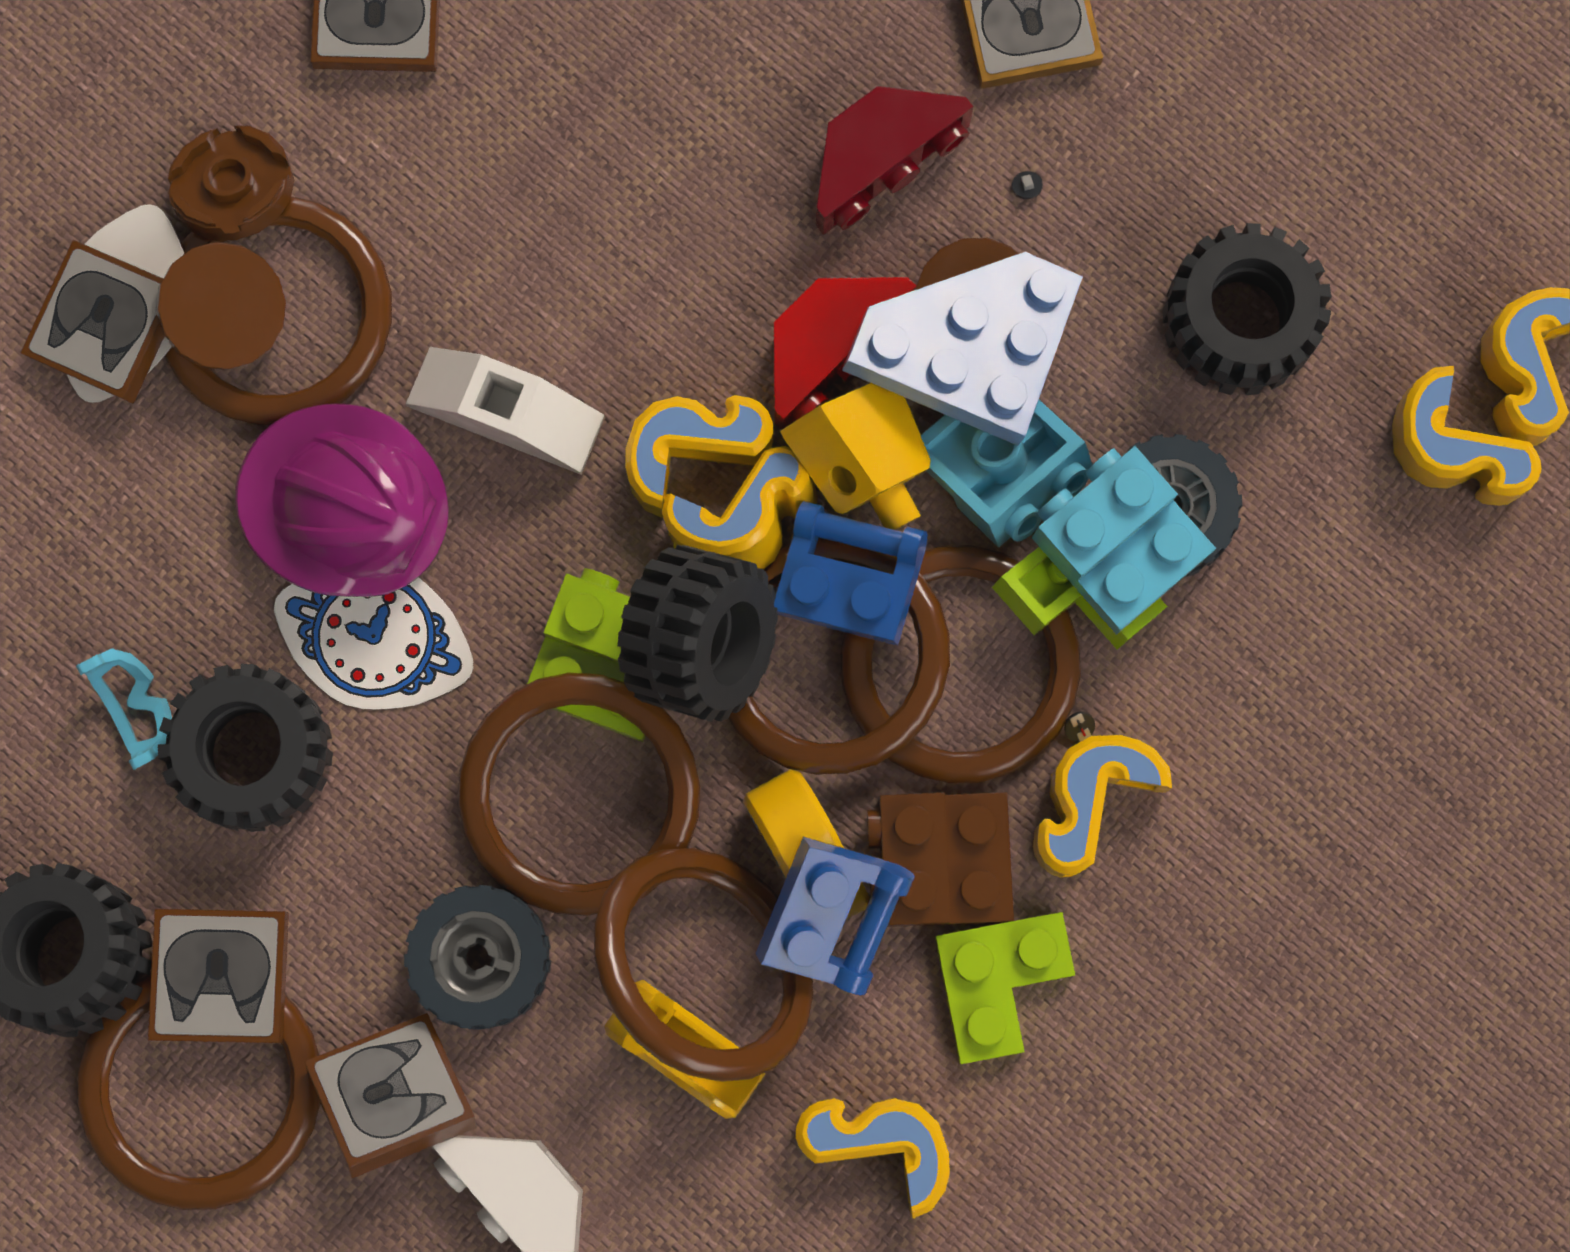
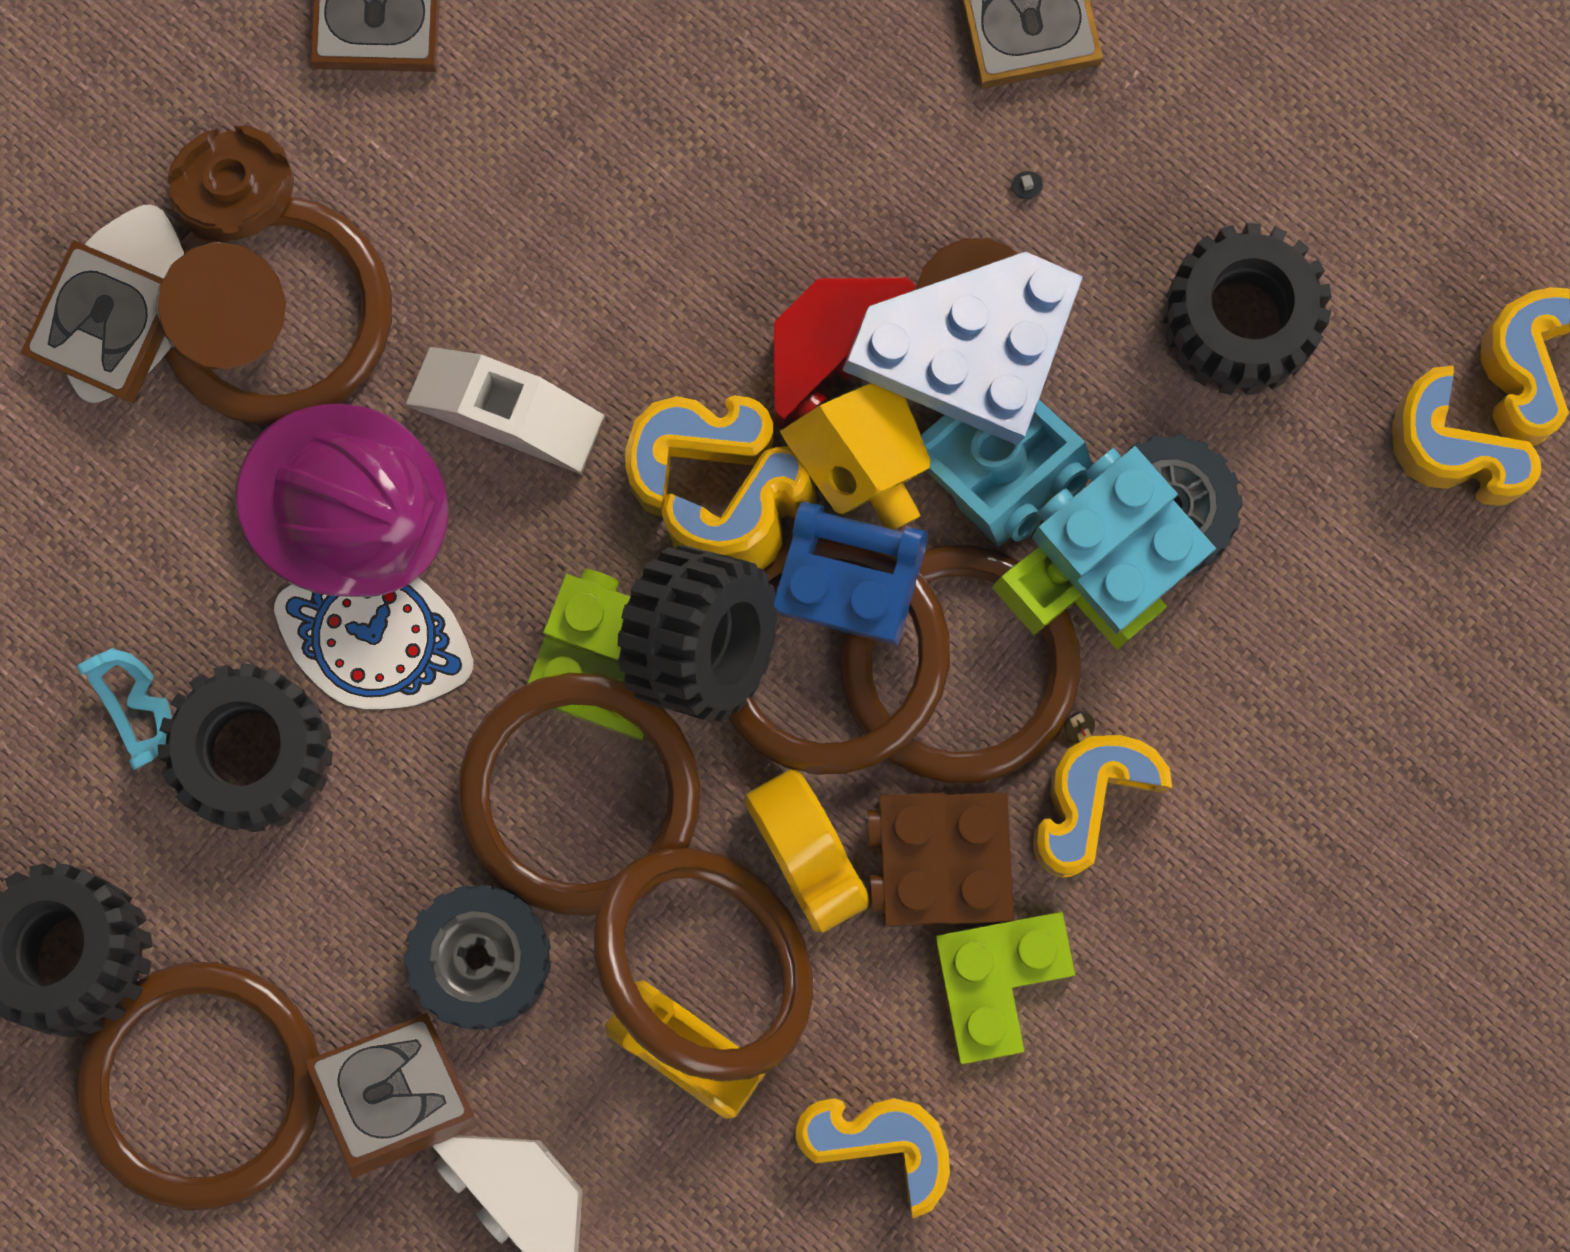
tile [148,909,289,1043] -> none
plate [755,837,915,995] -> none
dark red slope [816,86,974,235] -> none

